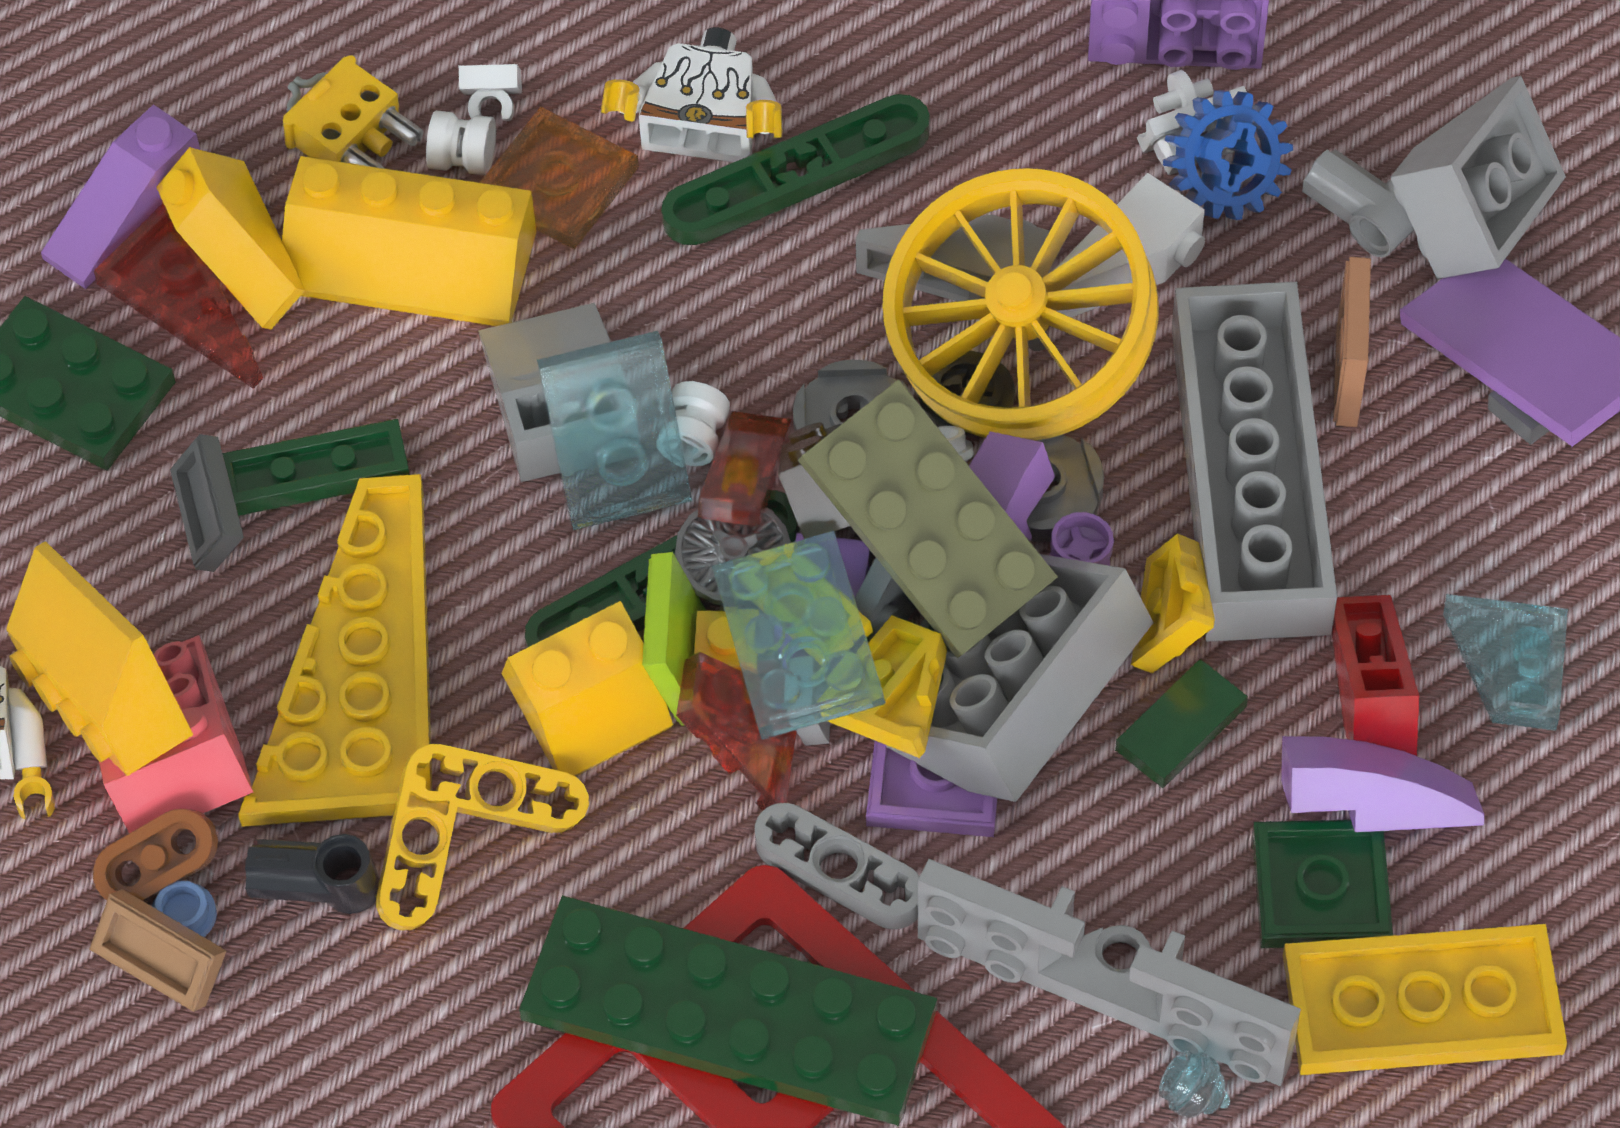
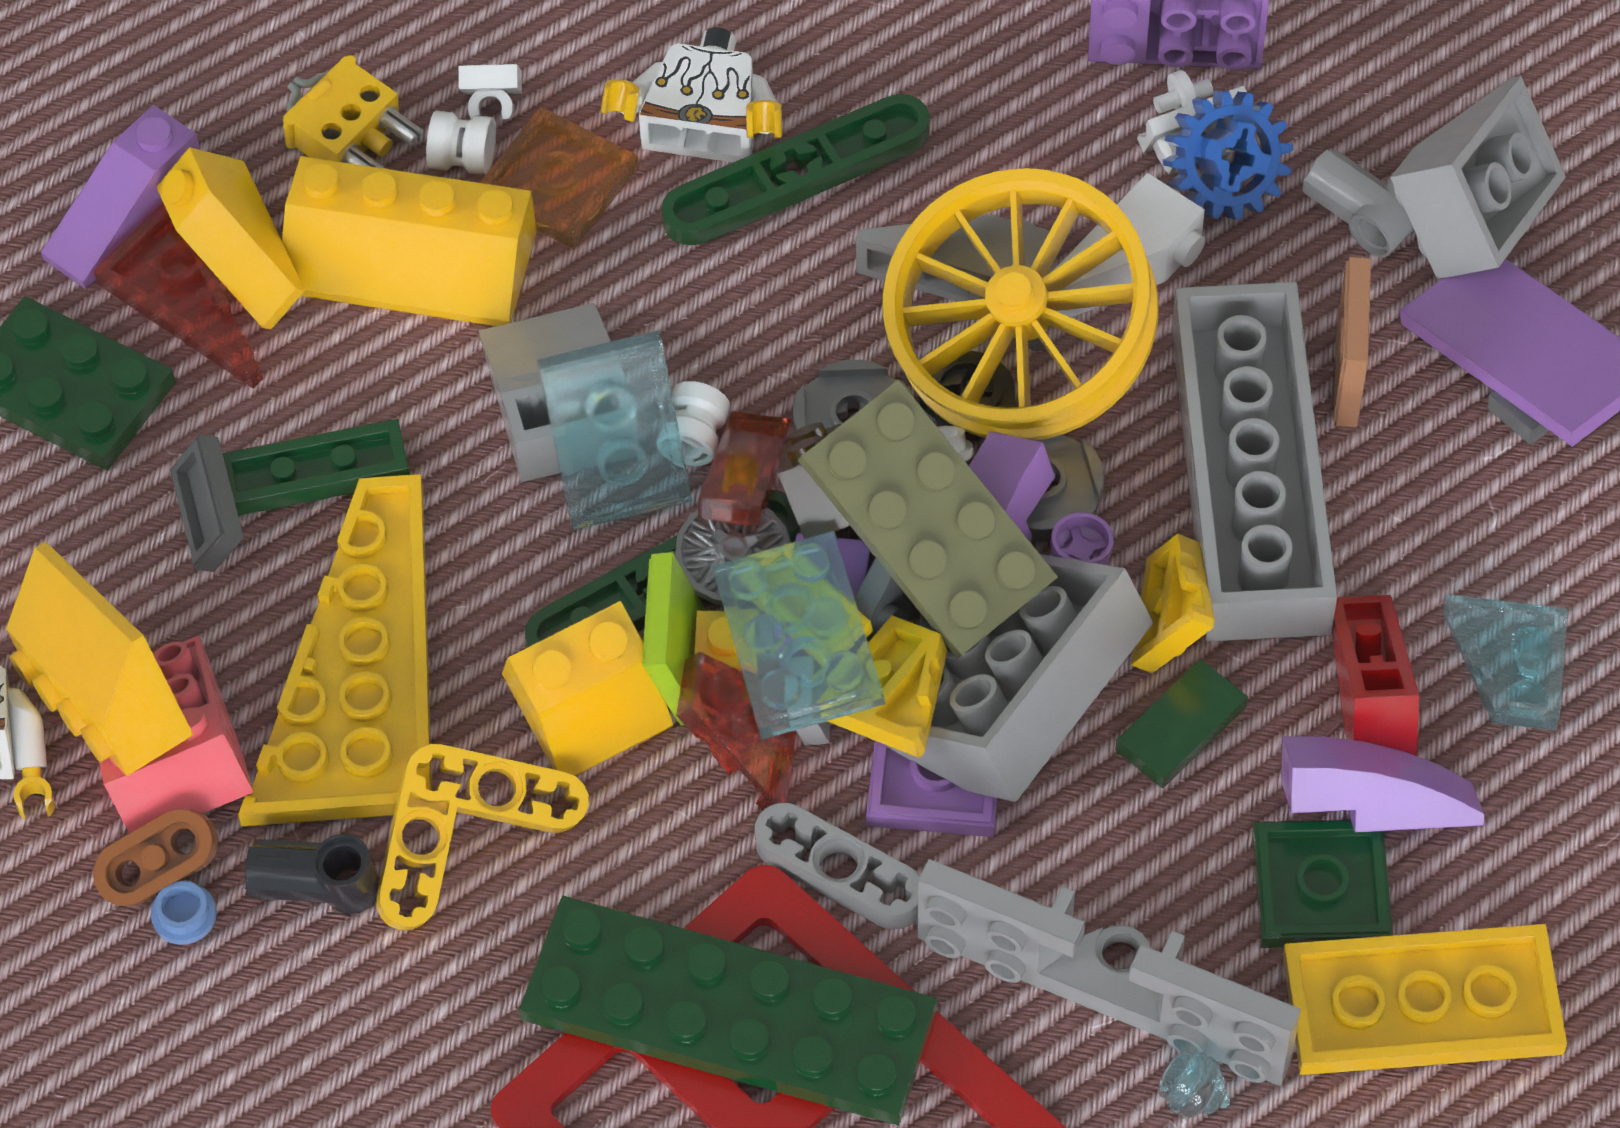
medium nougat tile [89,889,226,1012] -> none

